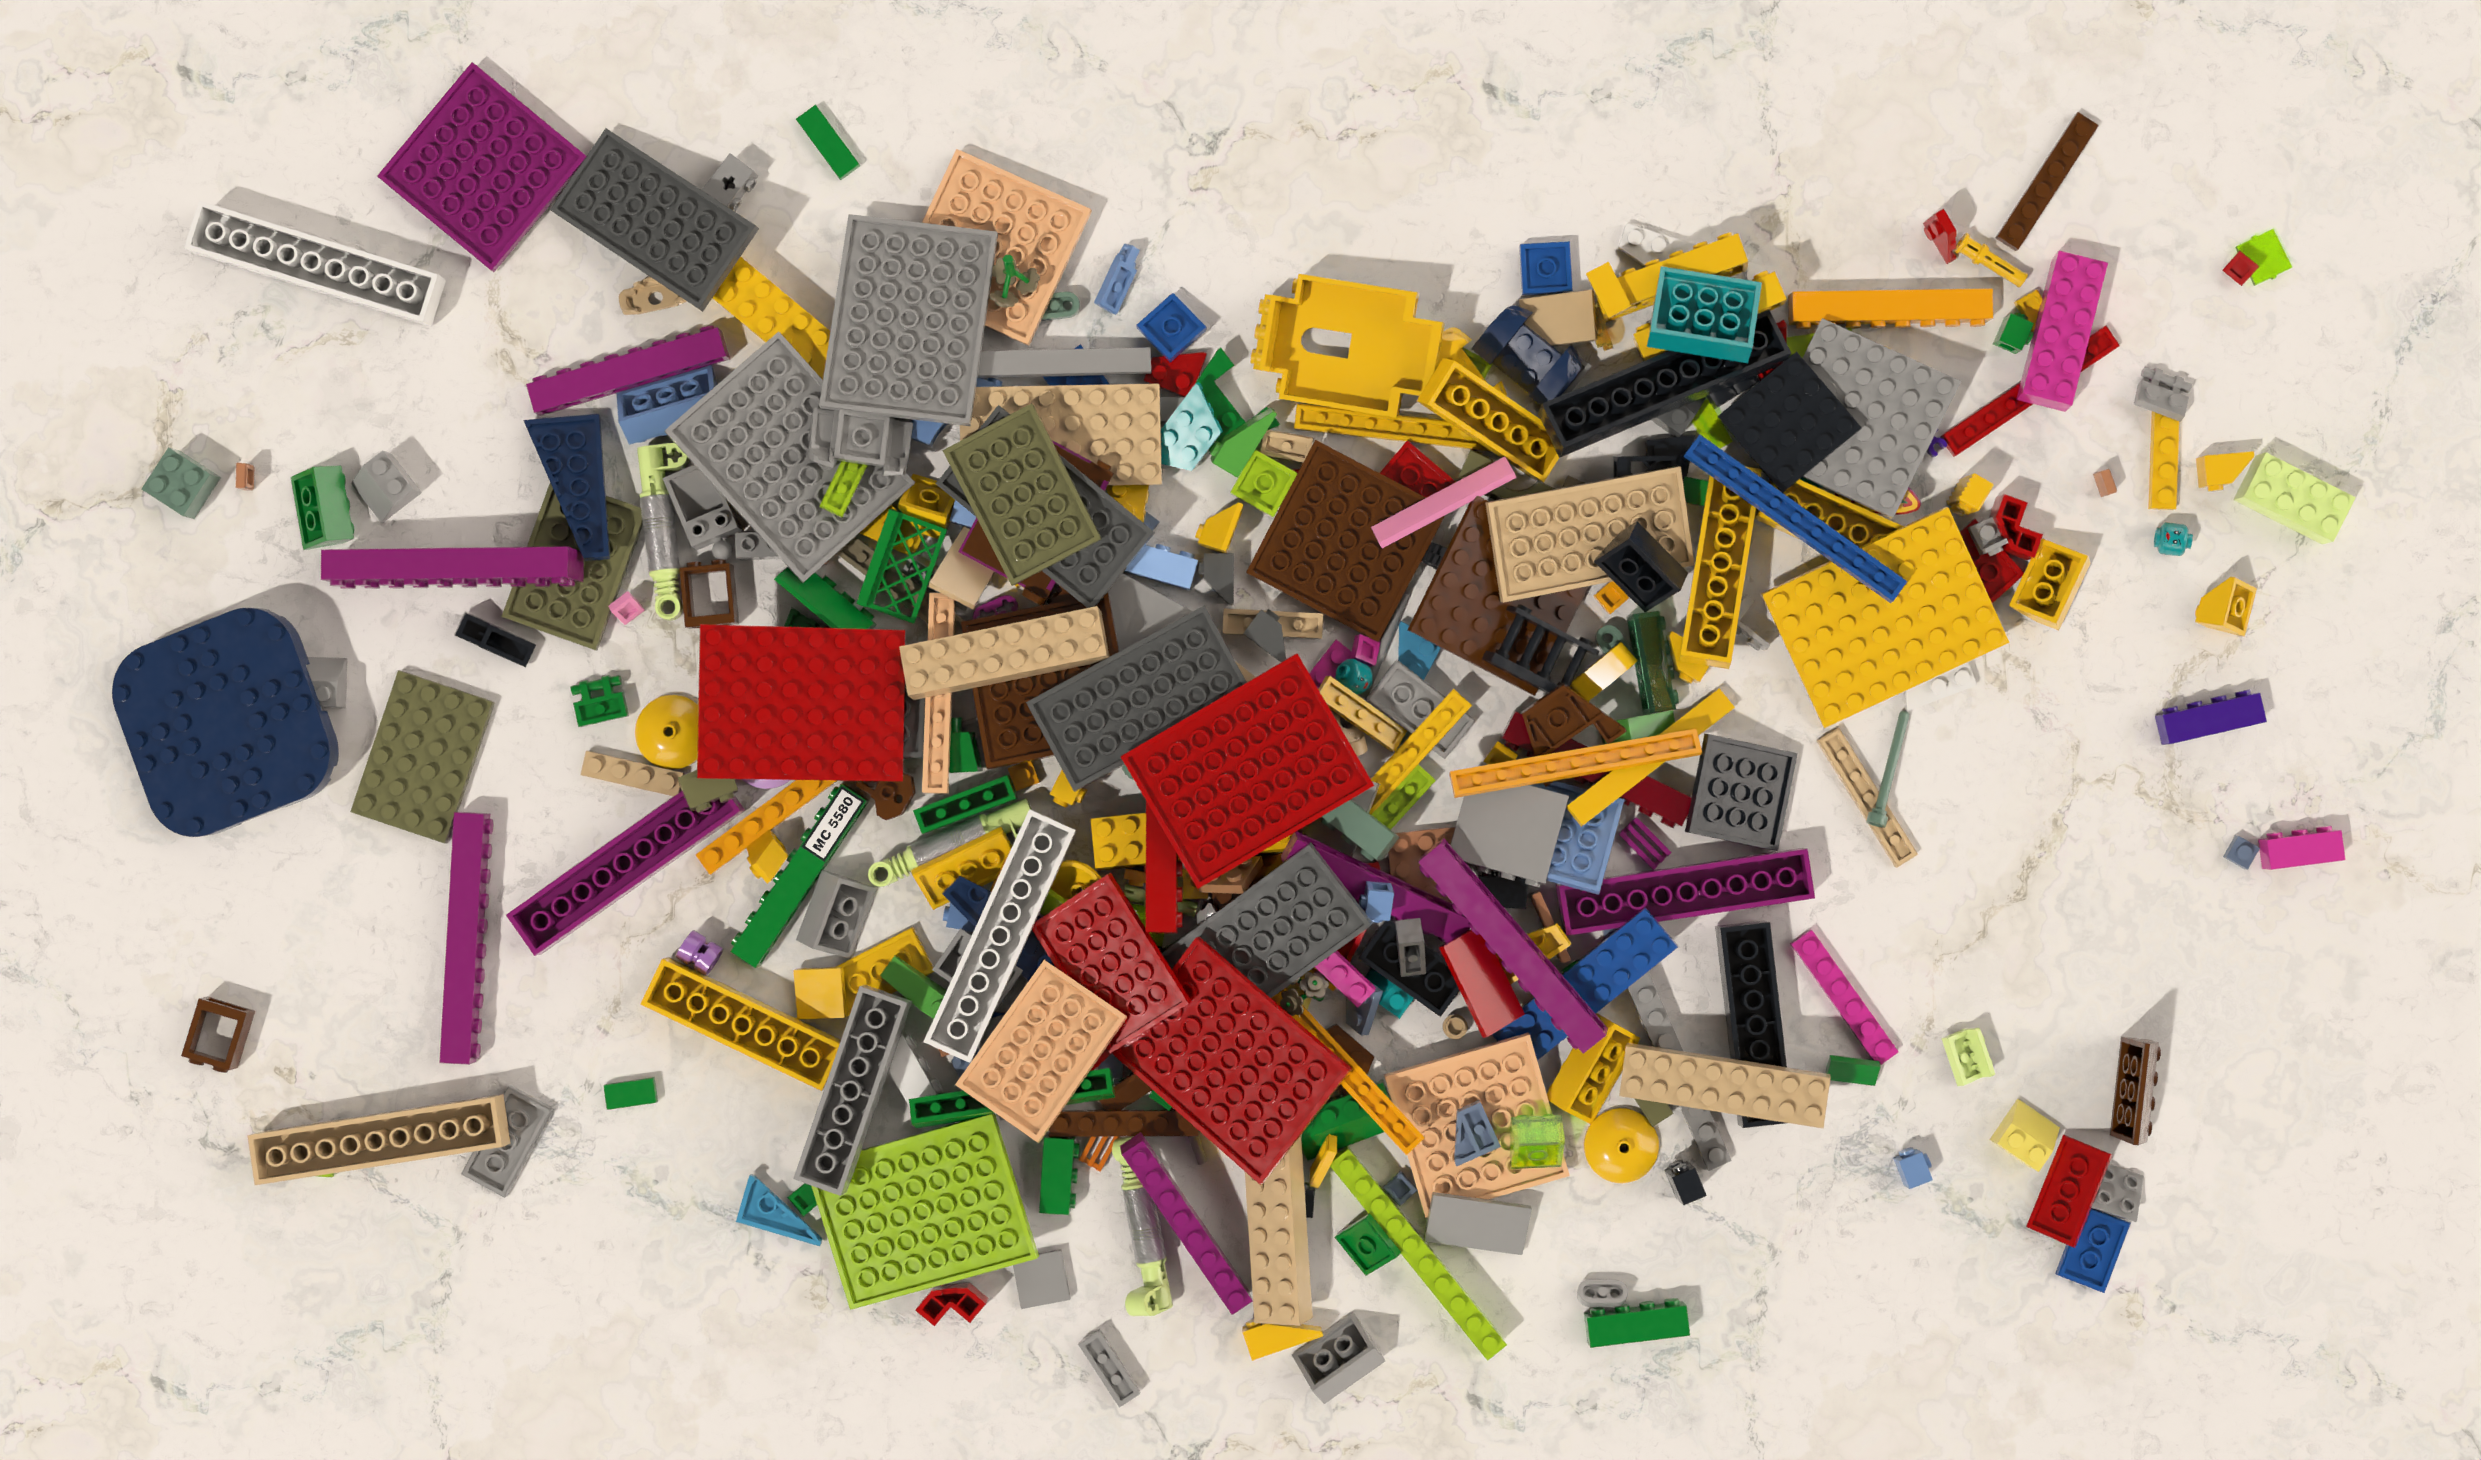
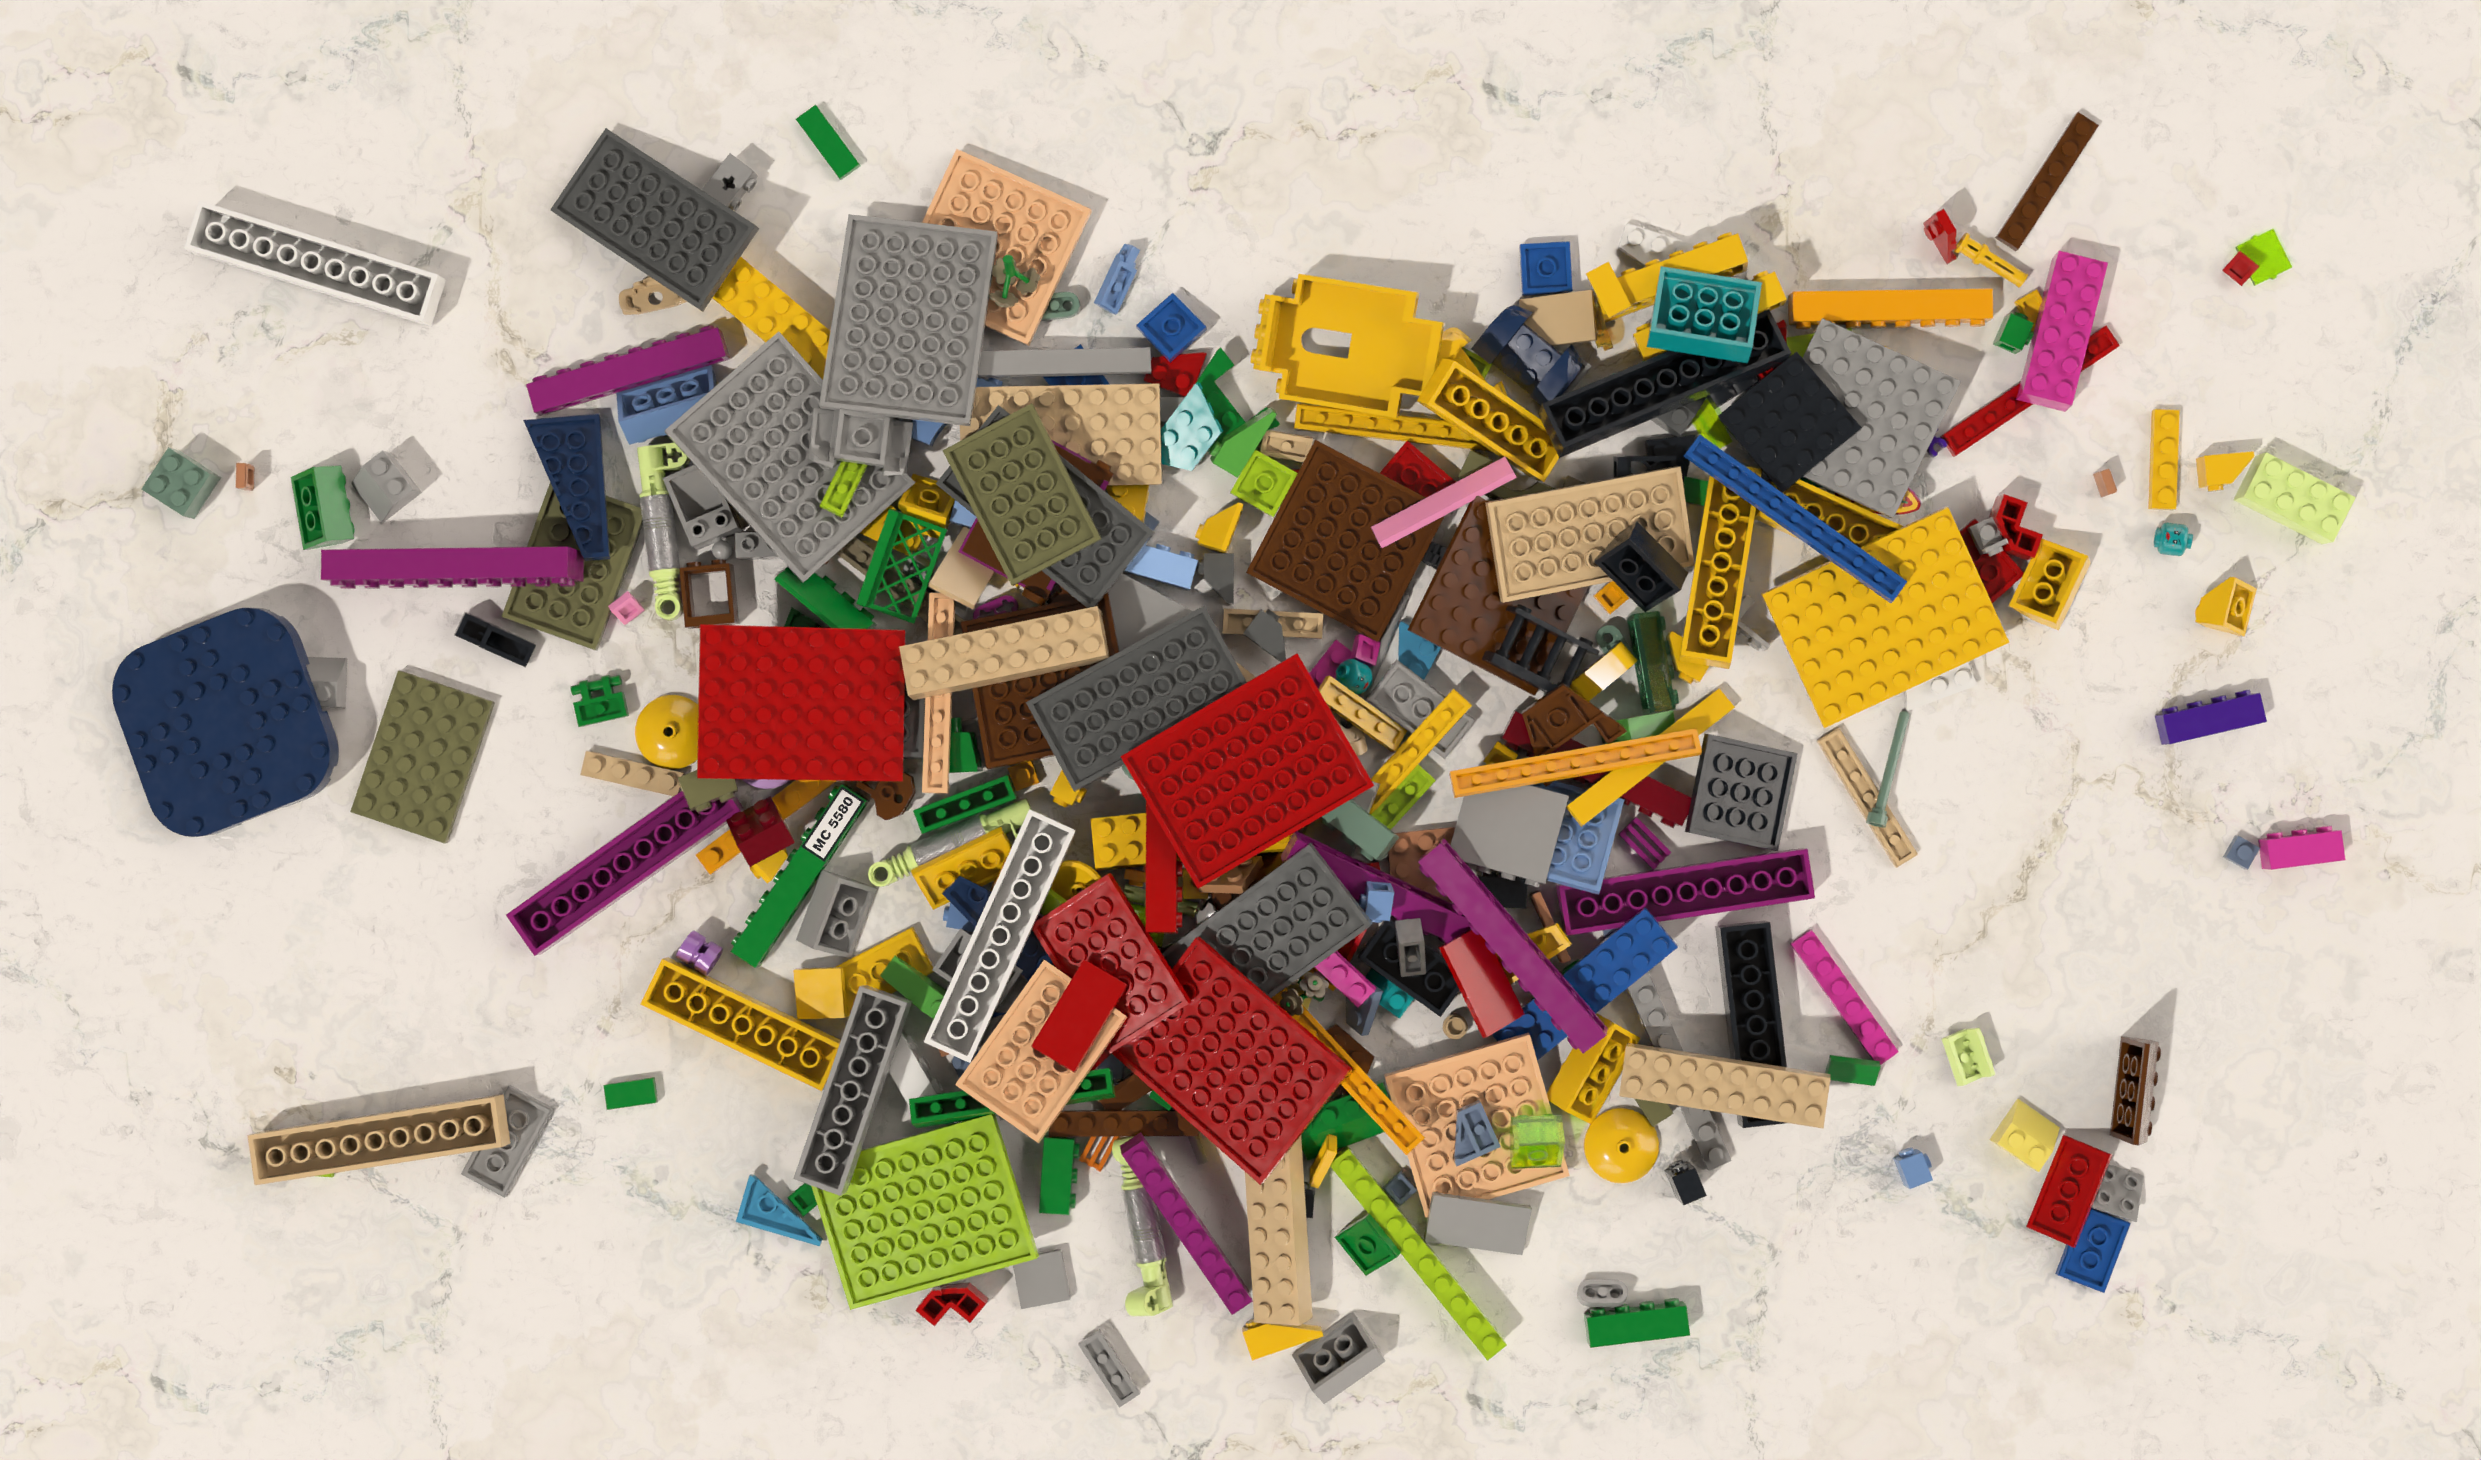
reddish brown window [181,996,255,1073] -> none
magenta plate [377,62,587,272] -> none
magenta brick [439,812,494,1065] -> none
yellow brick [1946,473,1994,516] -> none
light grey plate [2134,367,2192,422] -> none
none -> dark red brick [726,796,795,867]
none -> red tile [1031,960,1128,1073]

